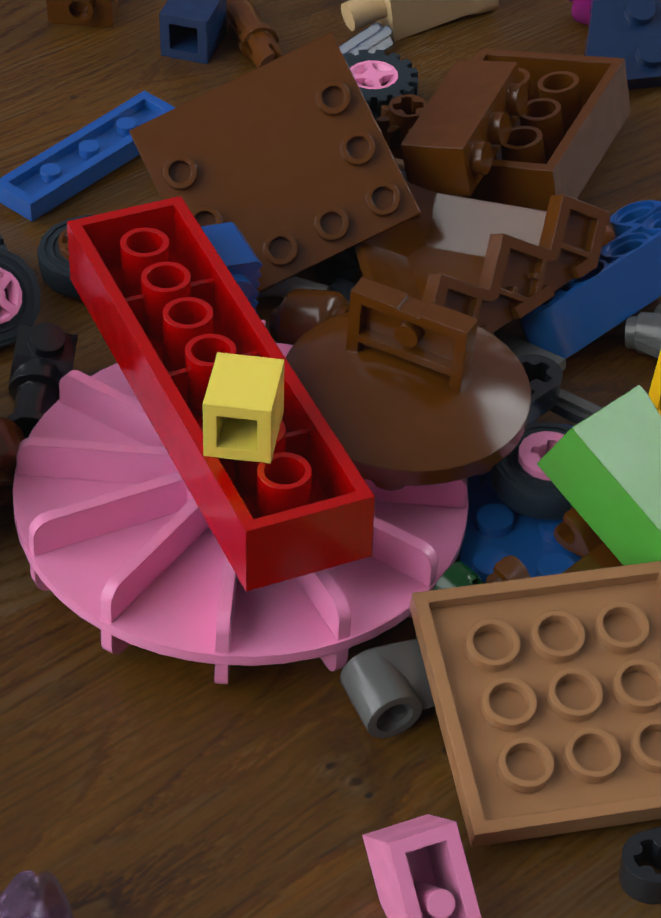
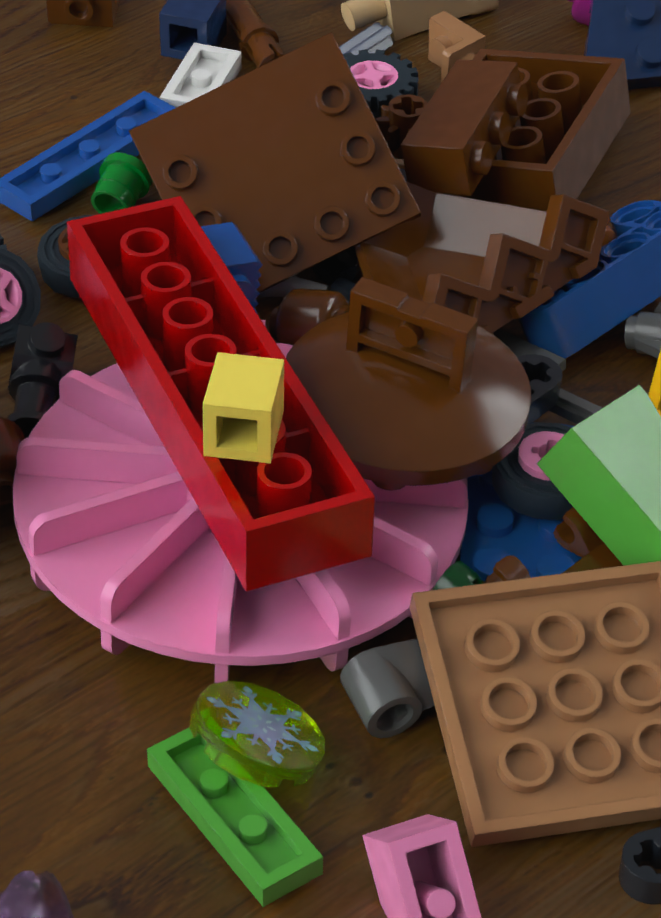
none -> green piece [91,152,153,214]
none -> bright green plate [147,719,323,907]
none -> white plate [159,42,242,108]
none -> clear neon green tile [189,681,325,787]
none -> medium nougat bracket [428,11,486,83]

